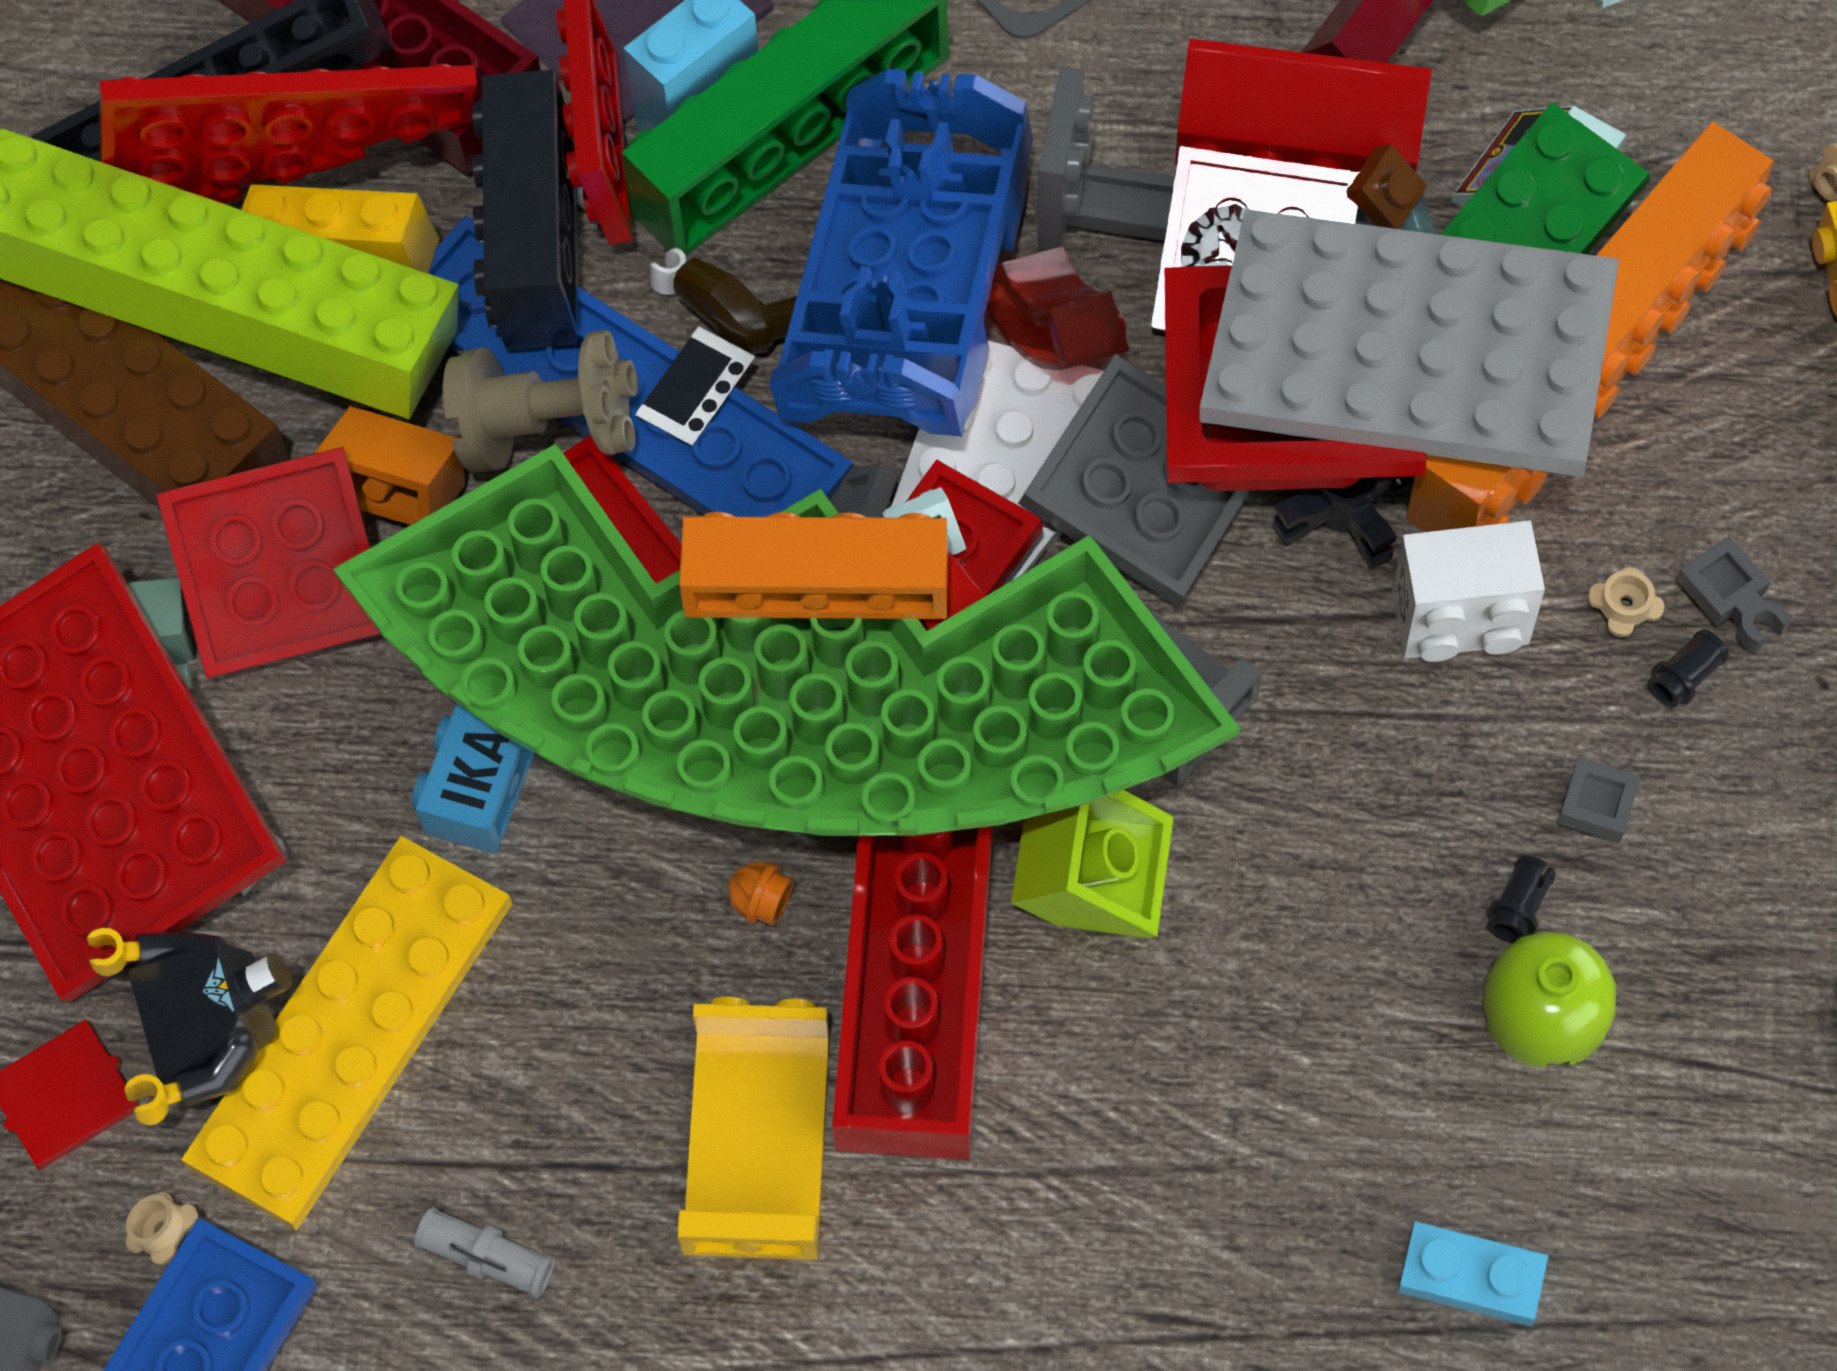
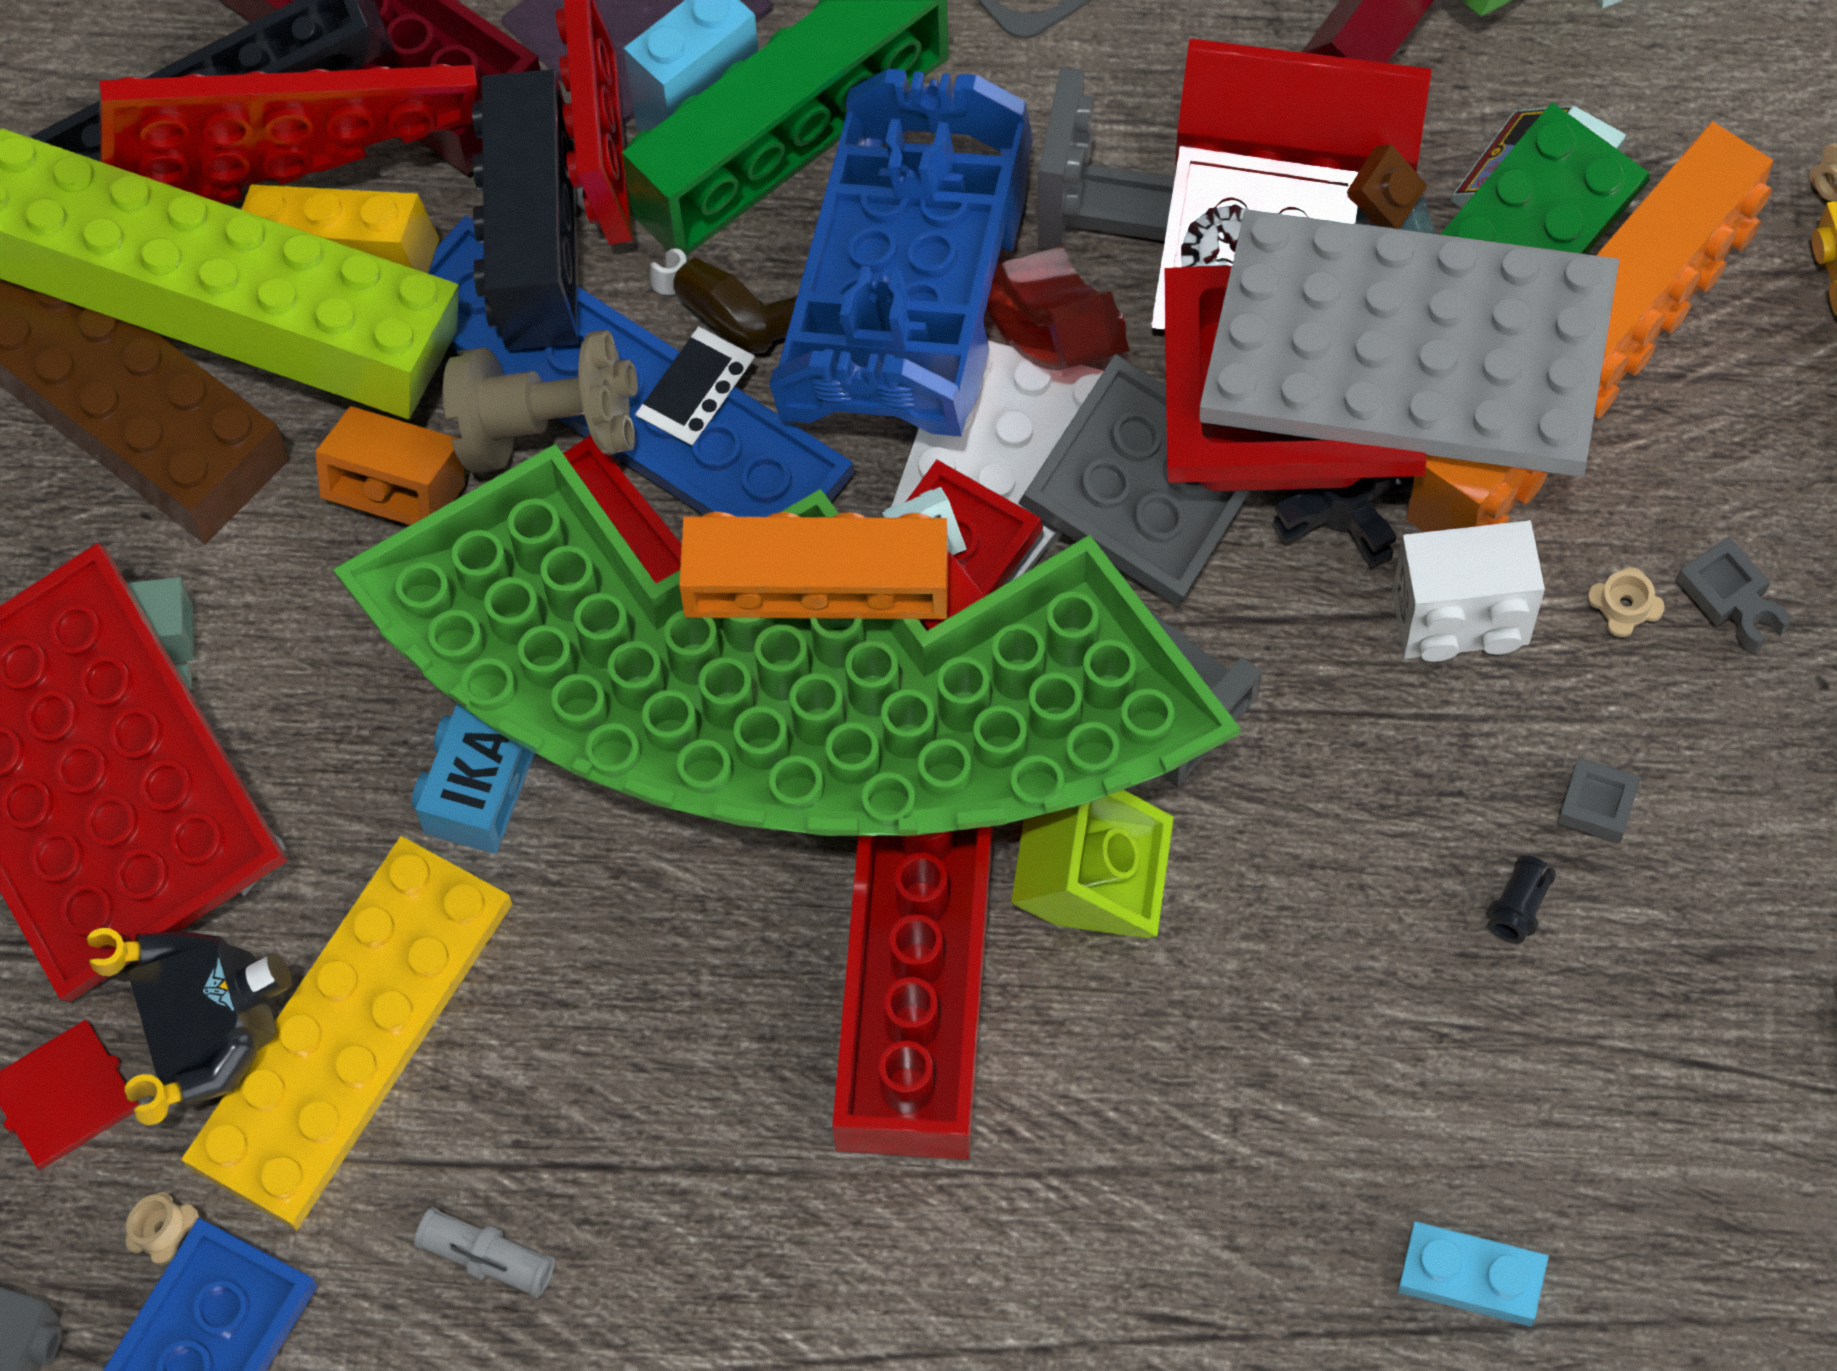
red plate [156,446,380,678] -> none
yellow panel [678,996,830,1260] -> none
orange plate [728,862,795,926] -> none
dark grey plate [830,462,898,518] -> none
lime cylinder [1482,931,1616,1068] -> none
black pin [1648,629,1729,708] -> none

